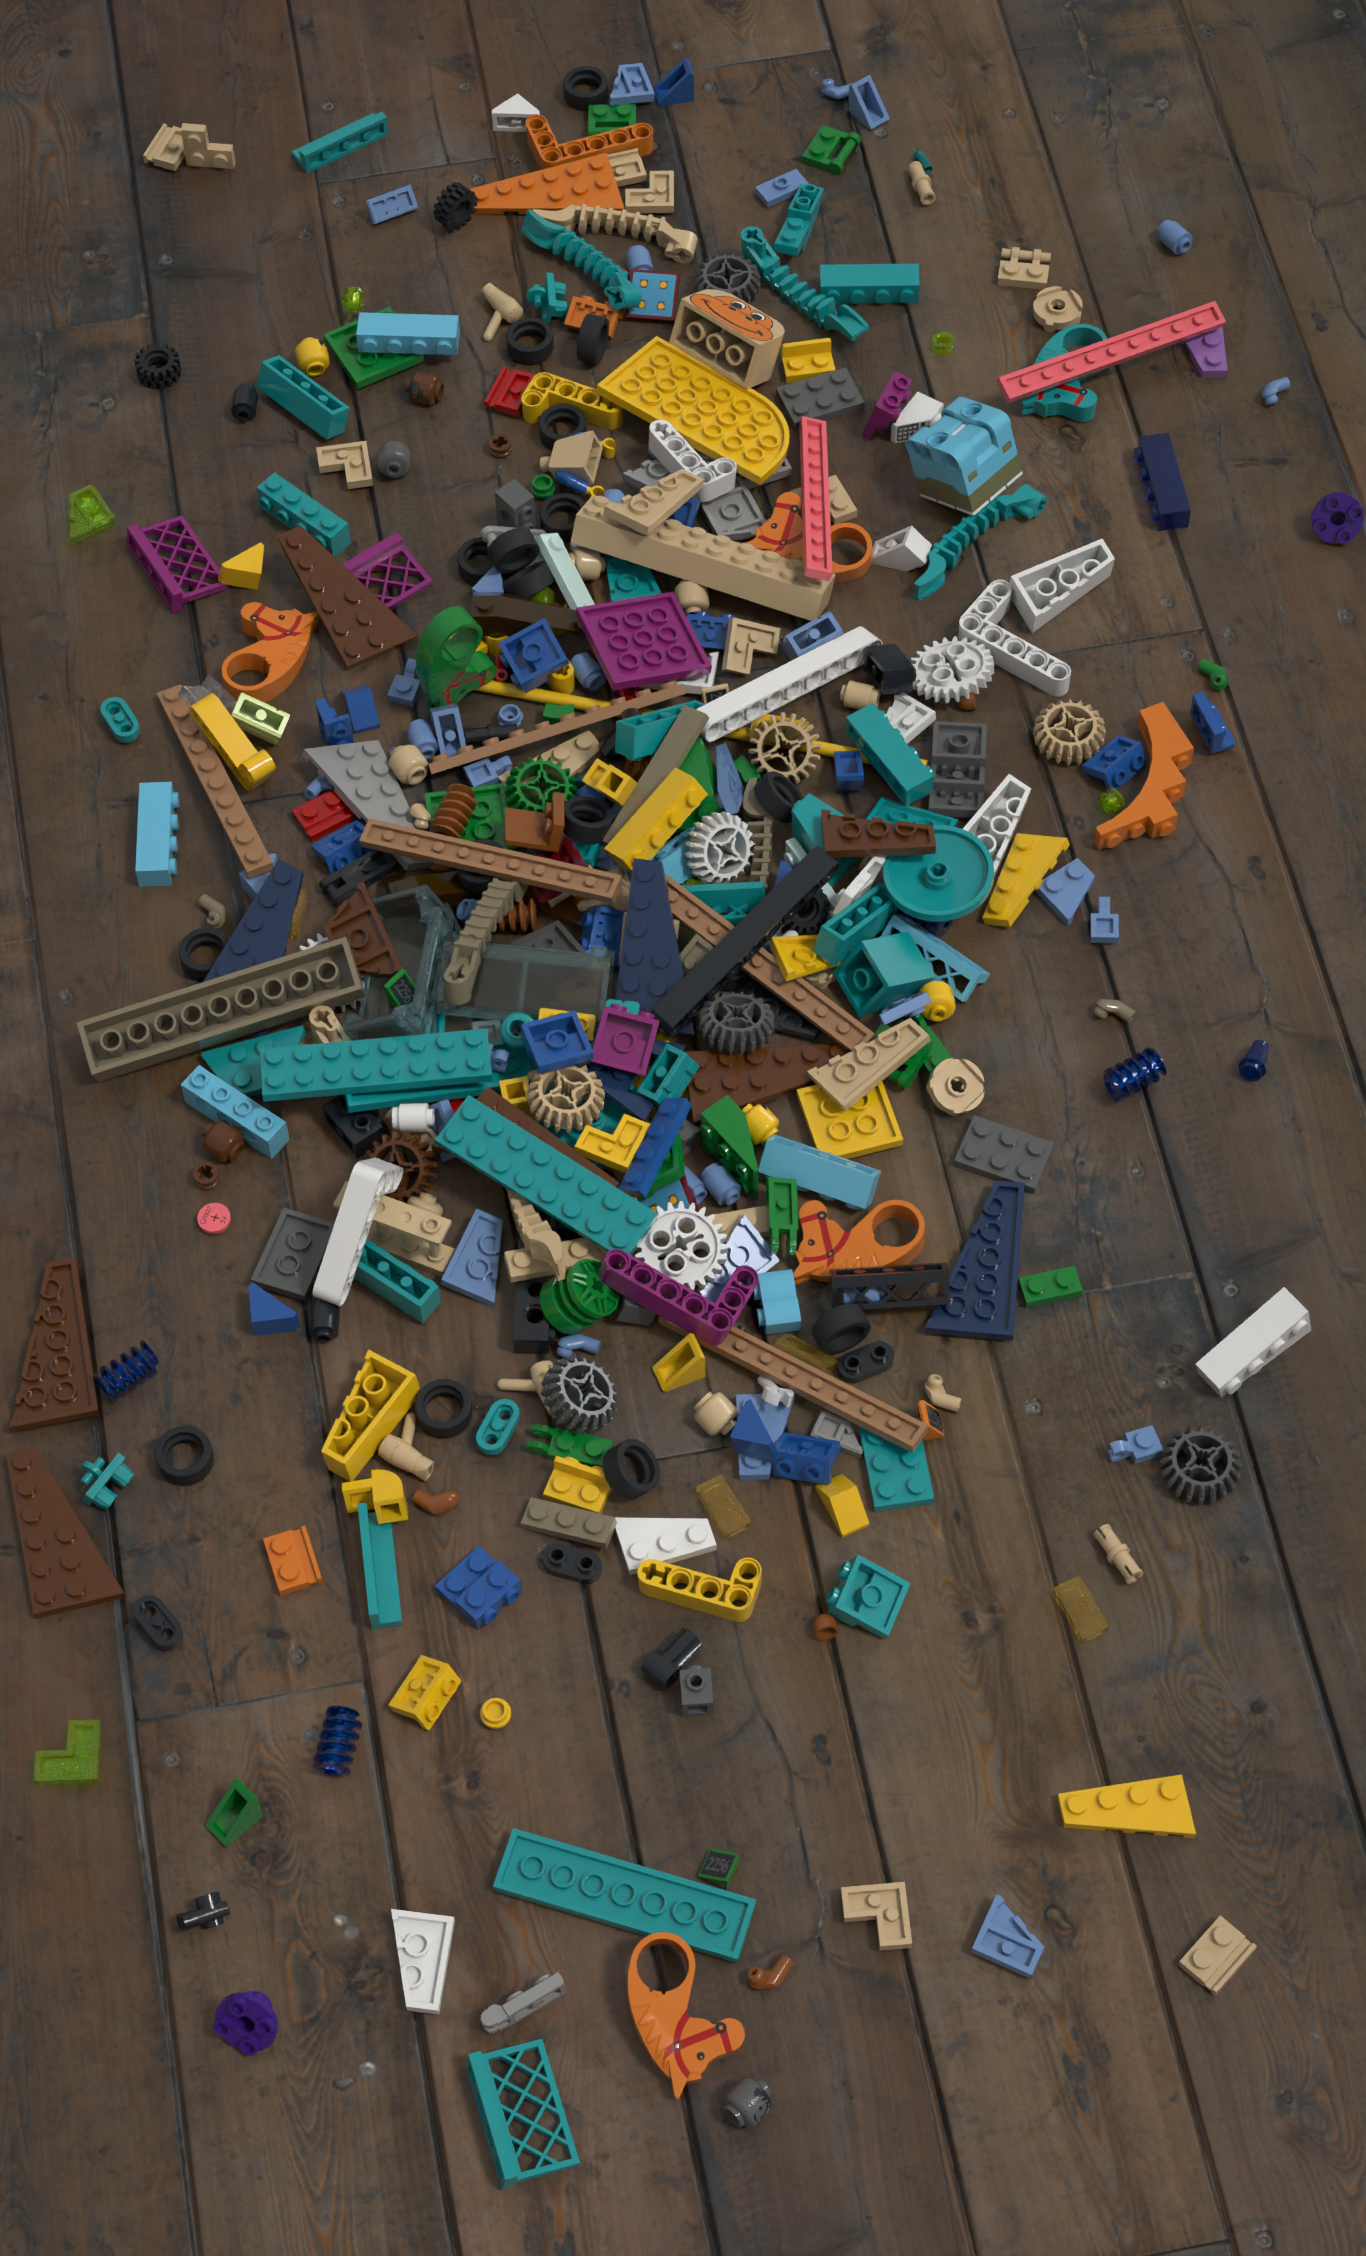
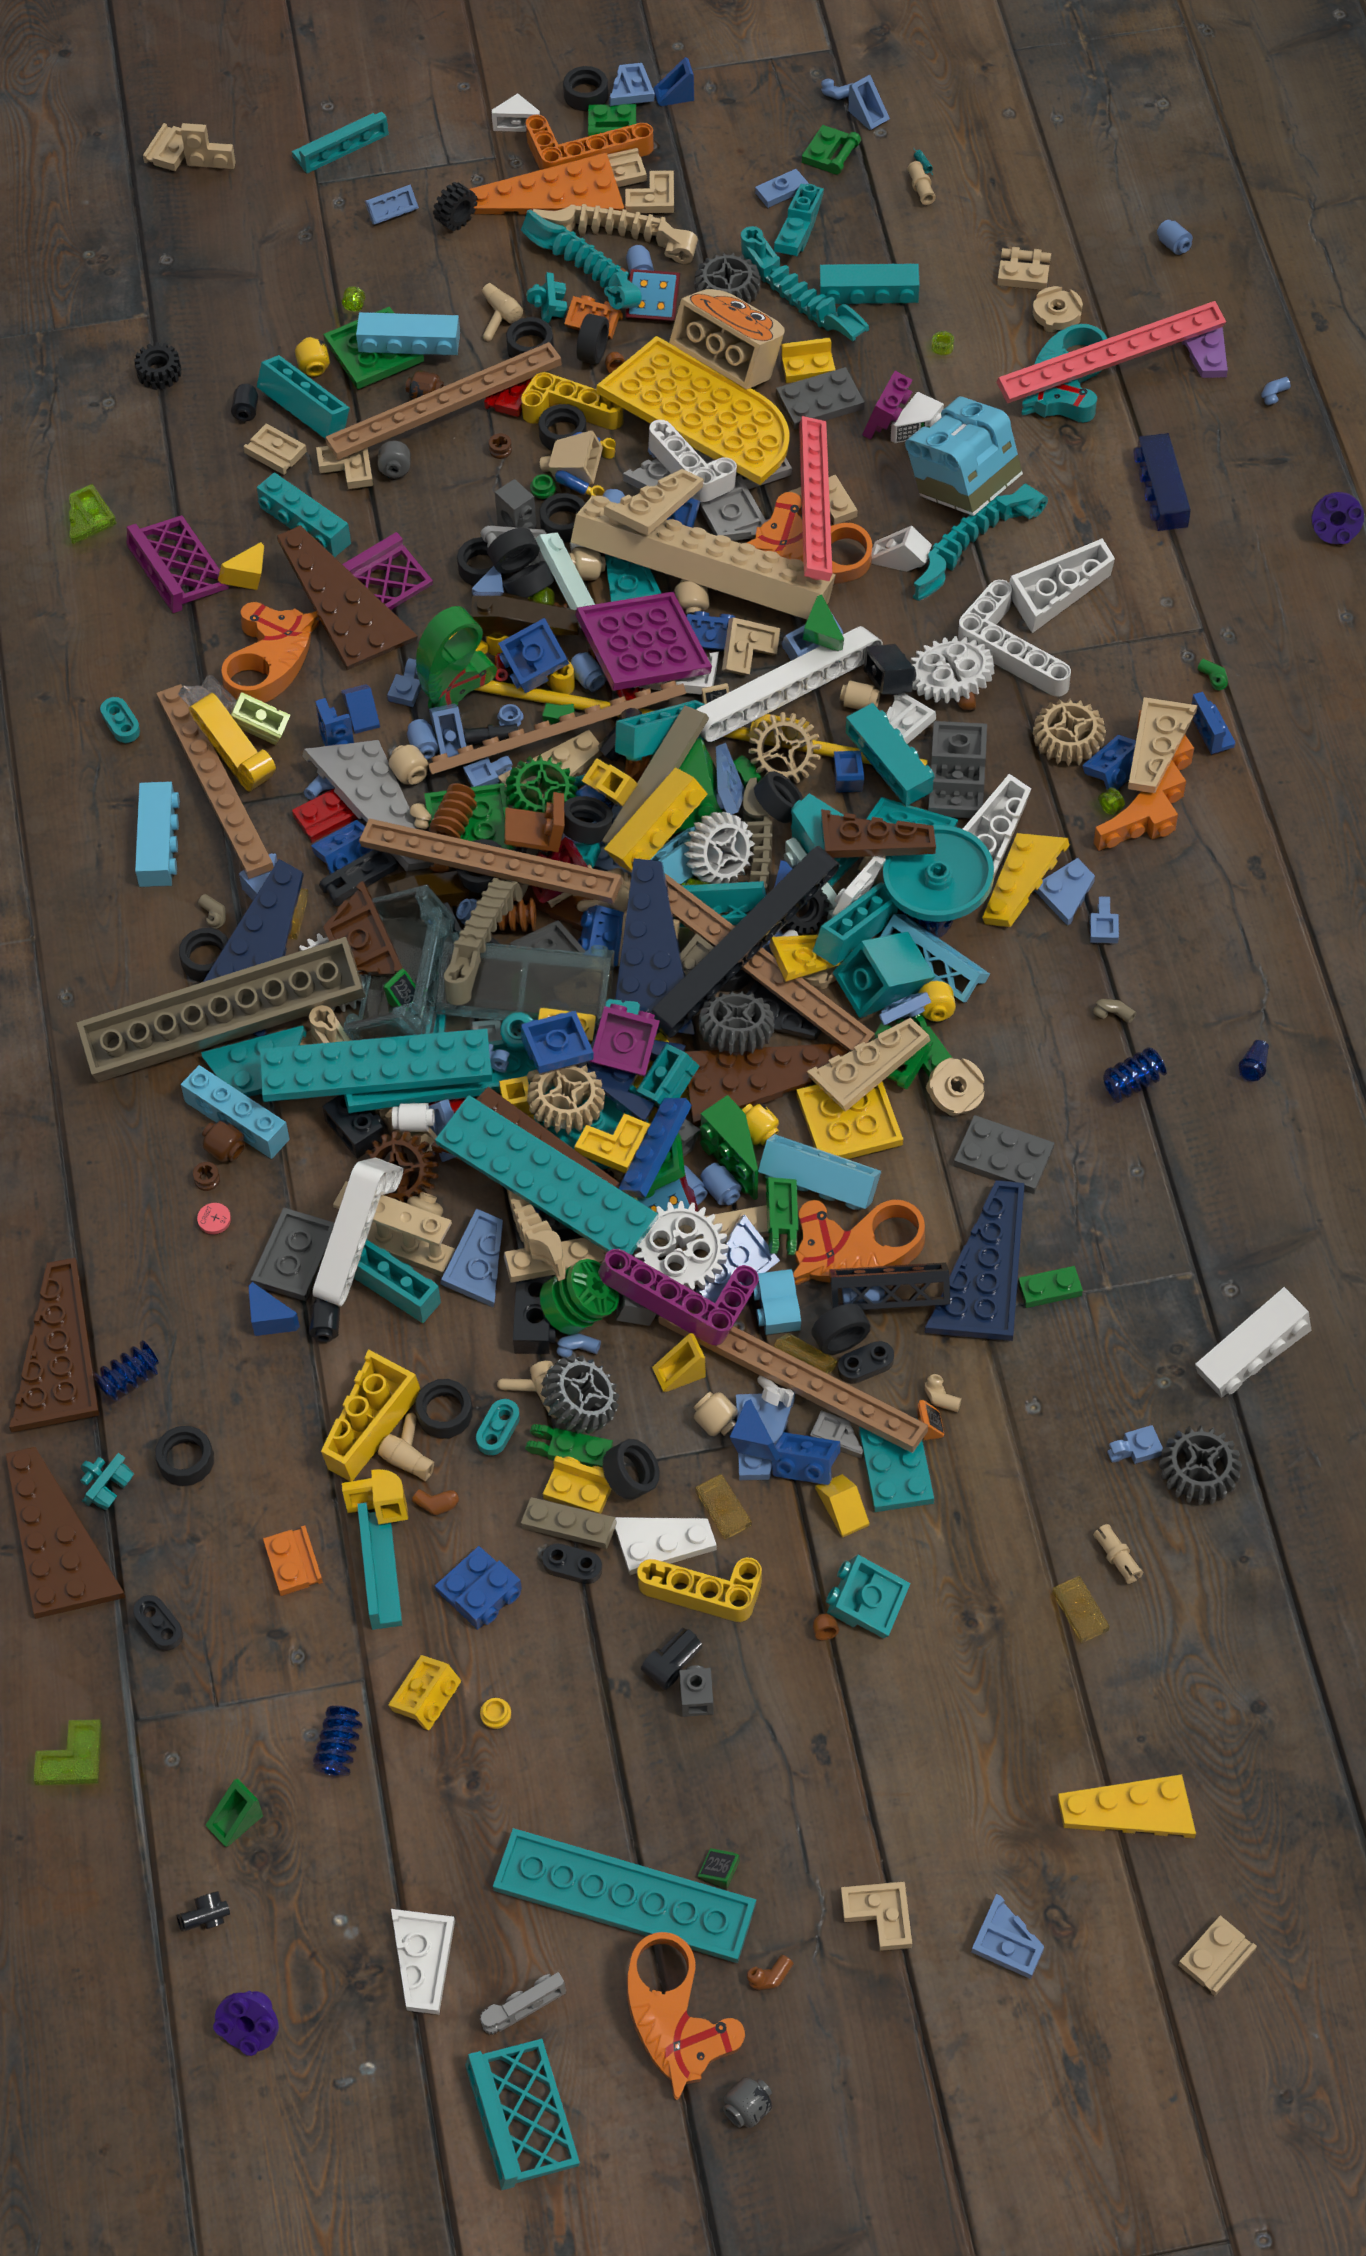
none -> tan plate [243,423,307,475]
none -> medium nougat plate [325,342,562,460]
none -> dark orange hinge [605,352,625,373]
none -> green slope [803,594,844,651]
none -> tan wing [1128,697,1197,793]

